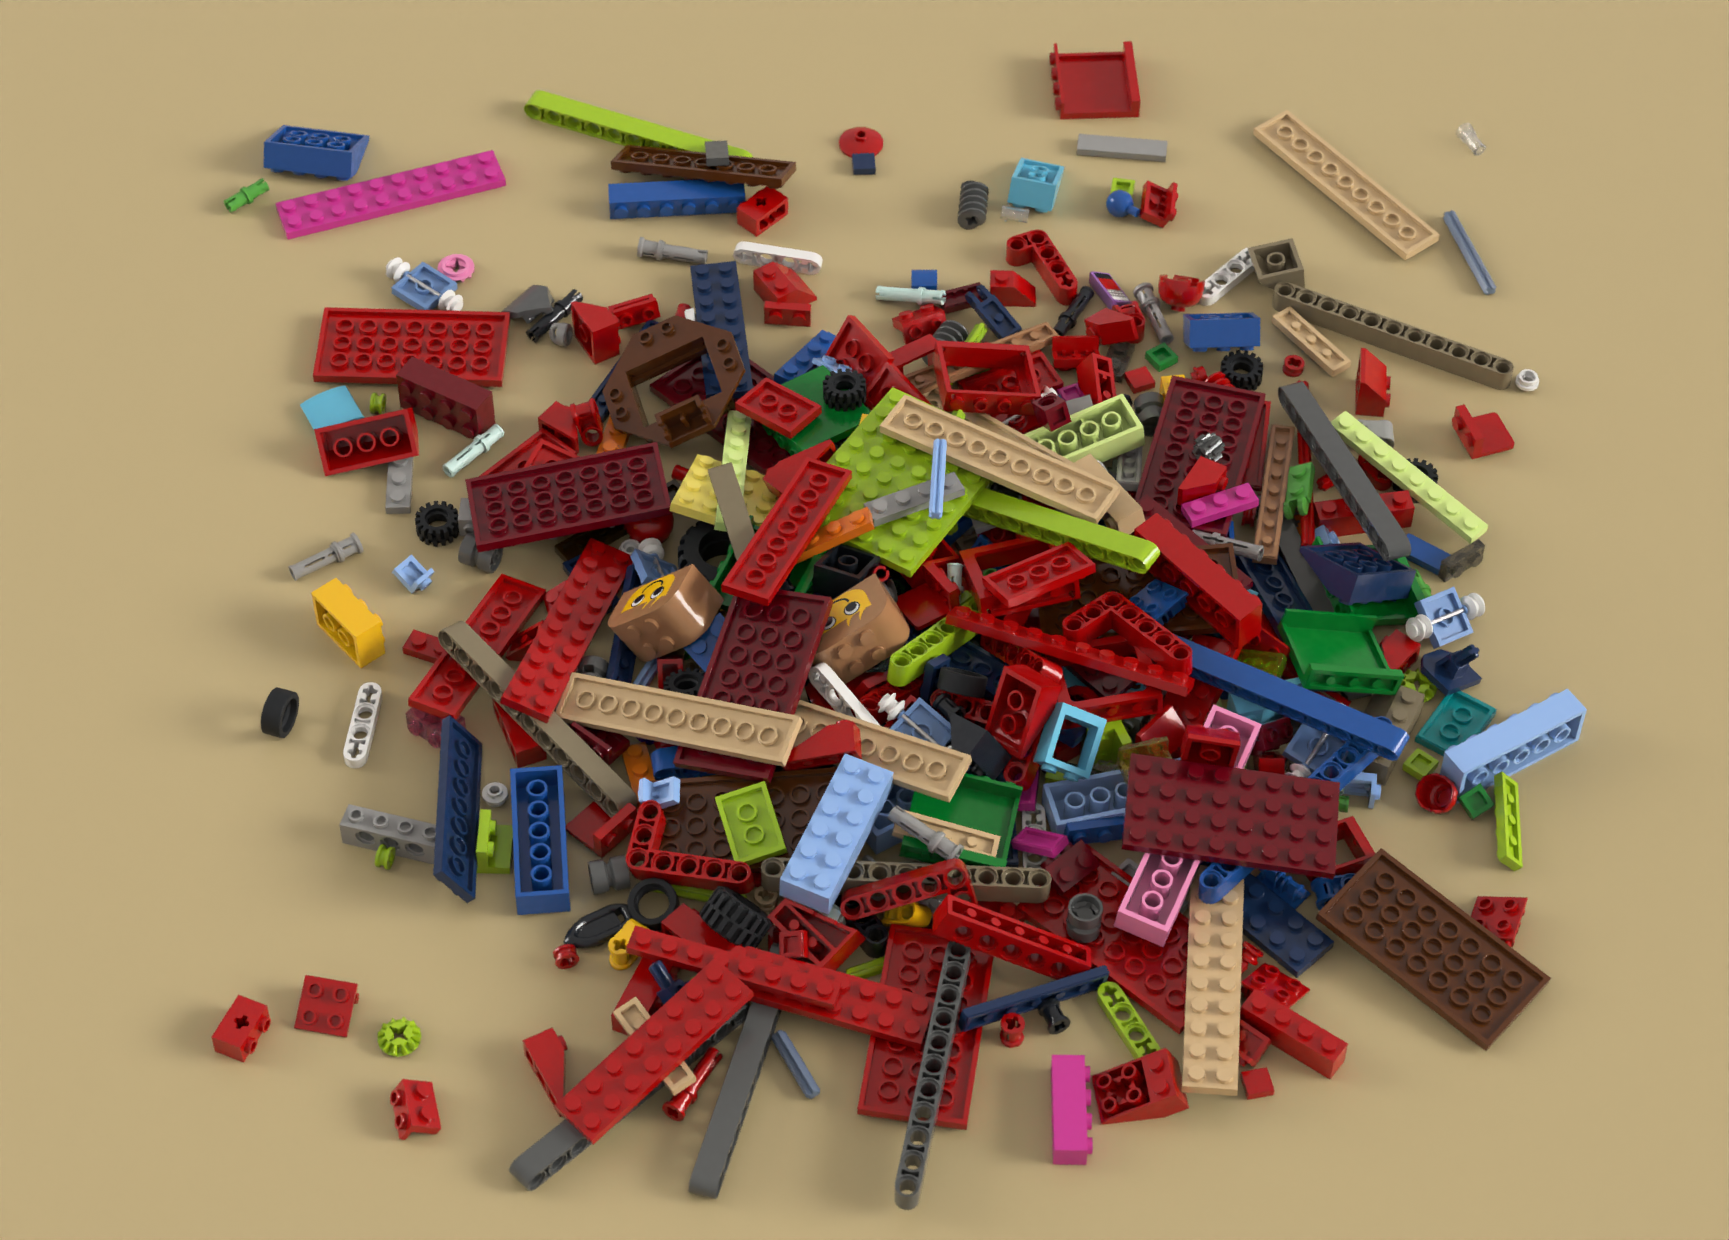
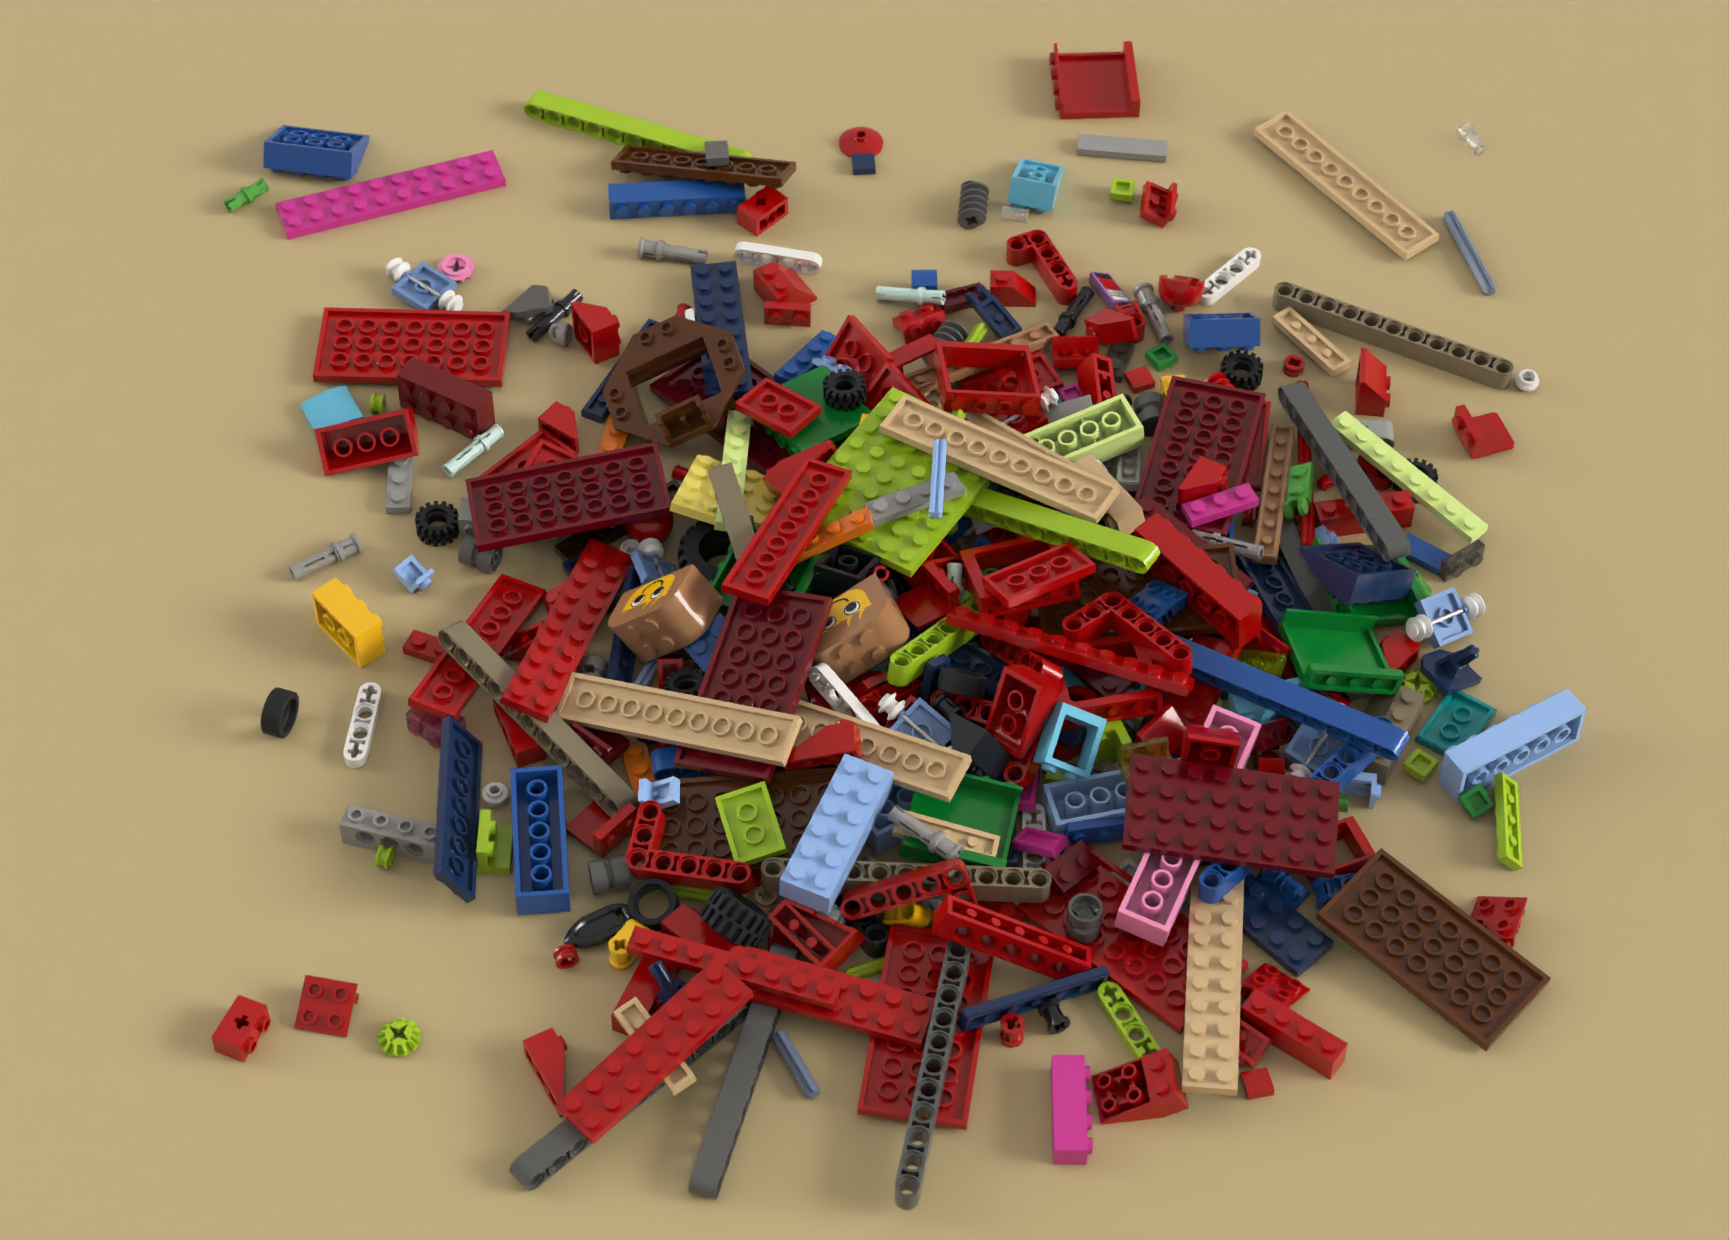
red bracket [390,1079,441,1140] -> none
red piece [570,398,603,447] -> none
red bracket [608,294,661,330] -> none
red pin [662,1047,723,1121] -> none
red tile [779,930,808,959] -> none
dark red brick [1032,392,1072,432] -> none
blue piece [1106,190,1141,218] -> none
red plate [1190,366,1208,381] -> none
dark grey gear [1192,433,1225,462] -> none
red bush [1242,941,1264,966] -> none
dark tan slope [1248,238,1305,290] -> none
red hair [1415,773,1458,814] -> none

